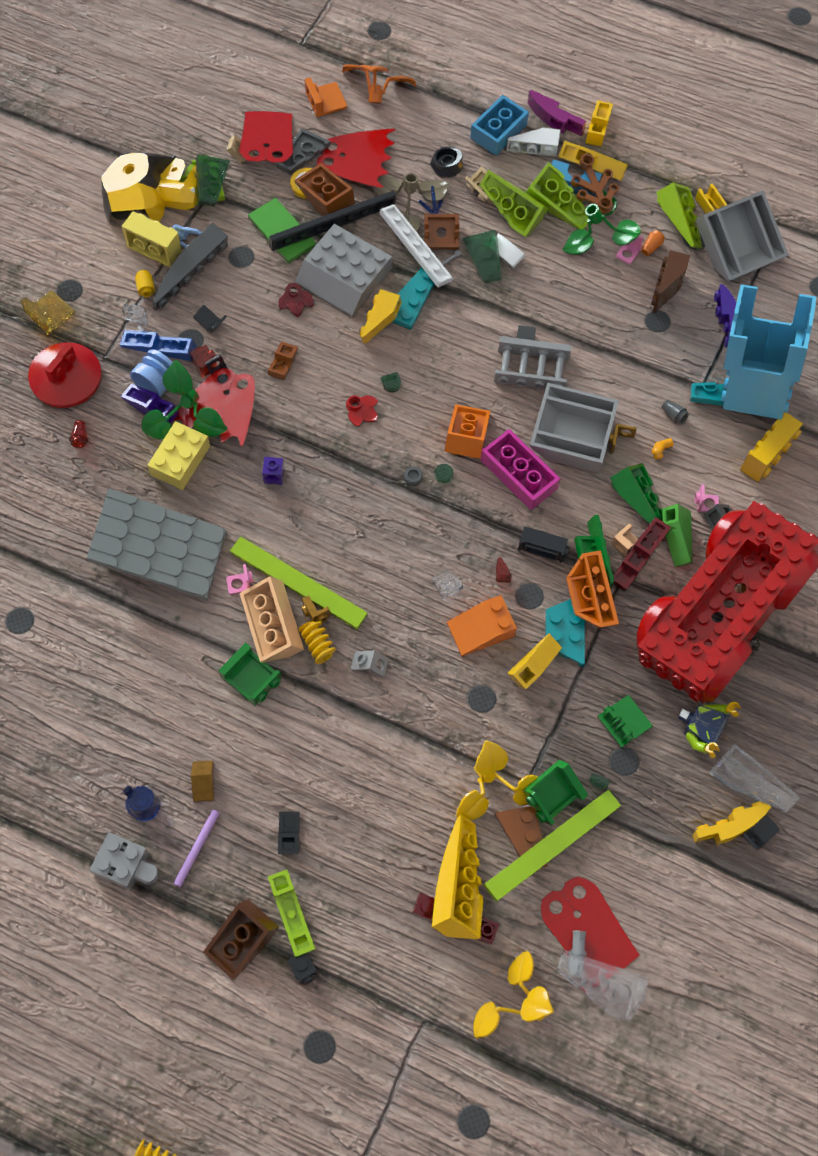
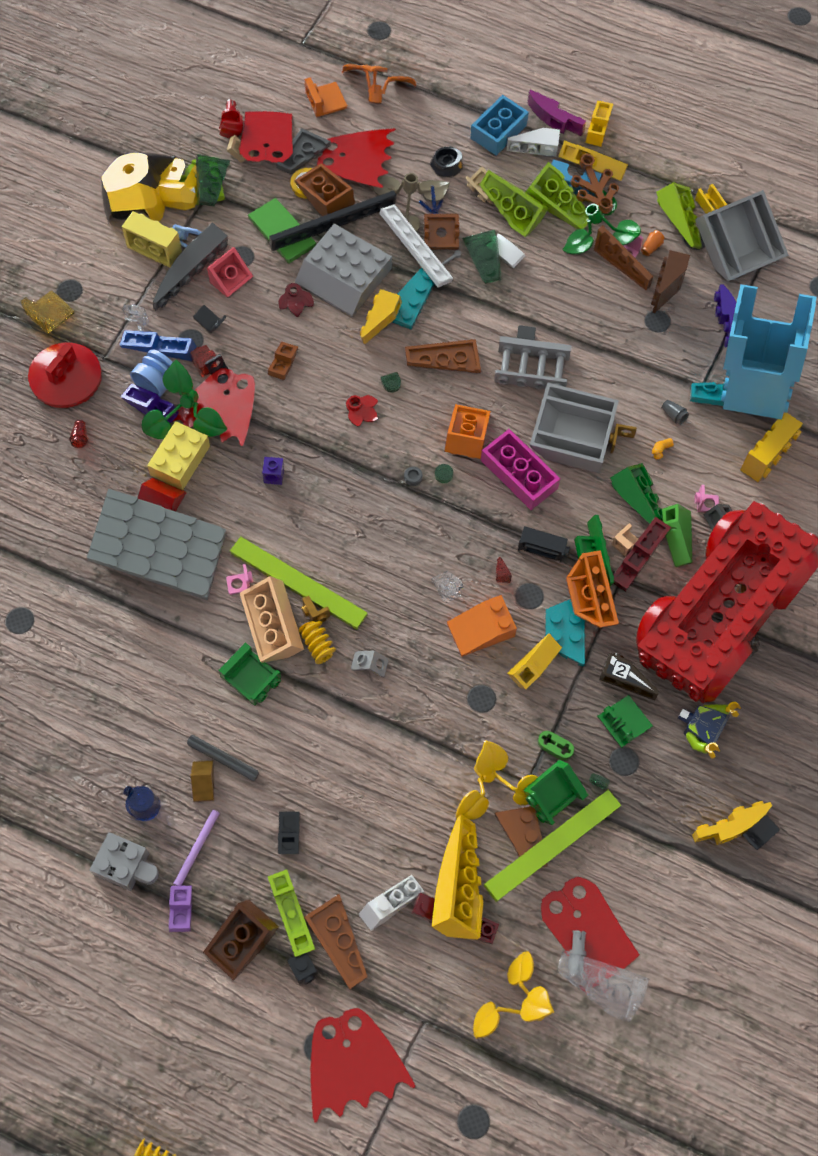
yellow brick [135,270,155,297] -> none
clear wedge [709,744,800,813] -> none
none -> red slope [138,478,186,512]
none -> medium lavender slope [168,886,192,932]
none -> dark grey axle [187,735,259,781]
none -> coral slope [207,247,253,297]
none -> red piece [219,100,243,139]
none -> dark orange wing [304,893,368,990]
none -> red piece [311,1008,415,1123]
none -> white slope [359,875,424,931]
none -> dark orange wing [405,339,481,373]
none -> bright green beam [538,731,574,761]
none -> dark orange wing [594,225,654,290]
none -> dark brown slope [599,653,659,701]

